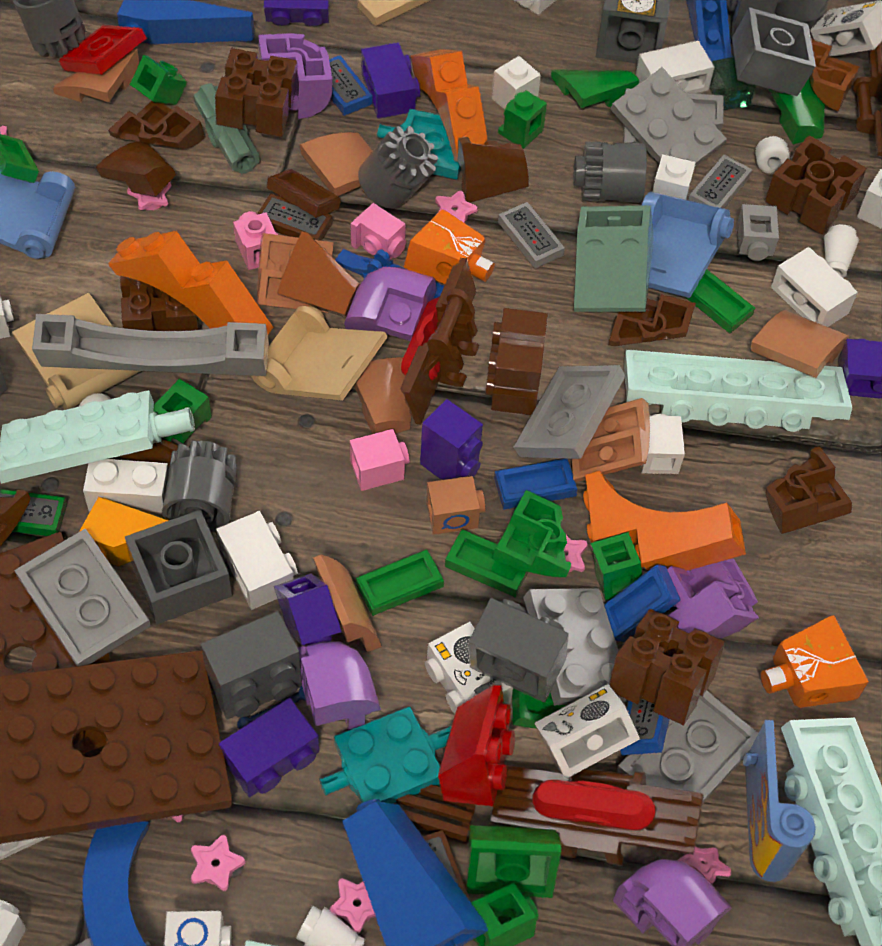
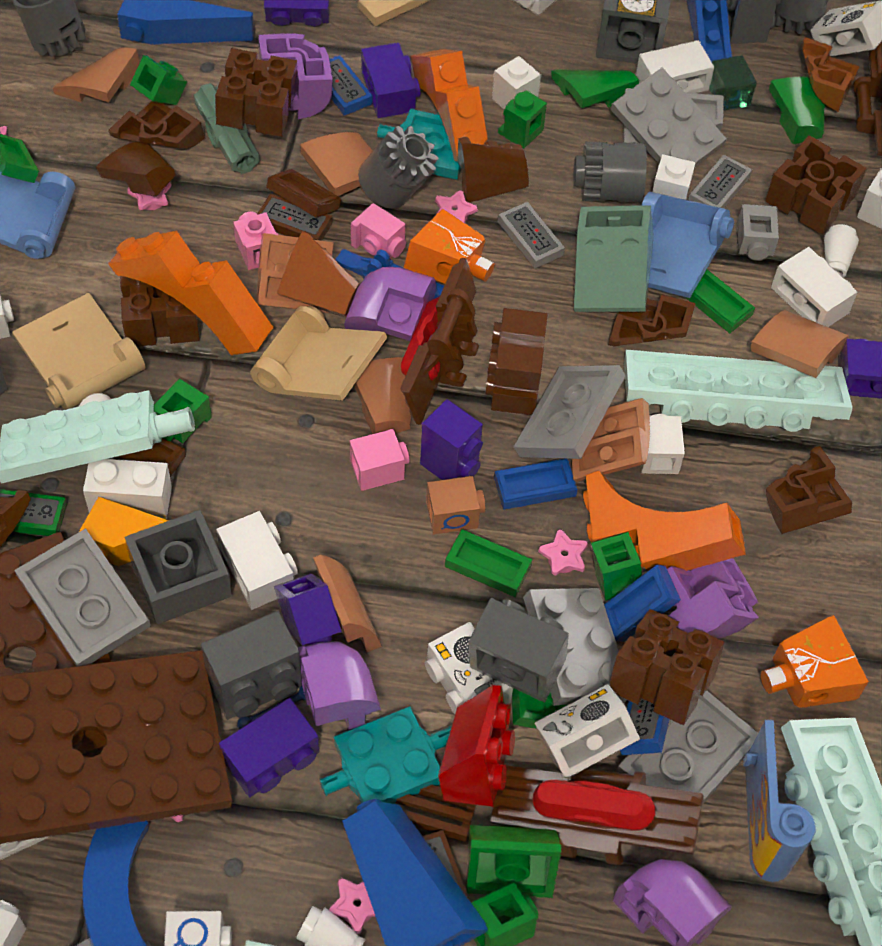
light grey arch [32,314,269,376] -> none
red tile [59,25,146,75] -> none
dark grey gear [162,441,237,532] -> none
bright pink plate [191,835,246,891] -> none
green tile [356,549,444,616] -> none
green slope [492,490,571,577] -> none
bright pink plate [678,846,731,884] -> none
dark grey brick [732,7,816,96] -> none
white piece [755,136,790,174] -> none

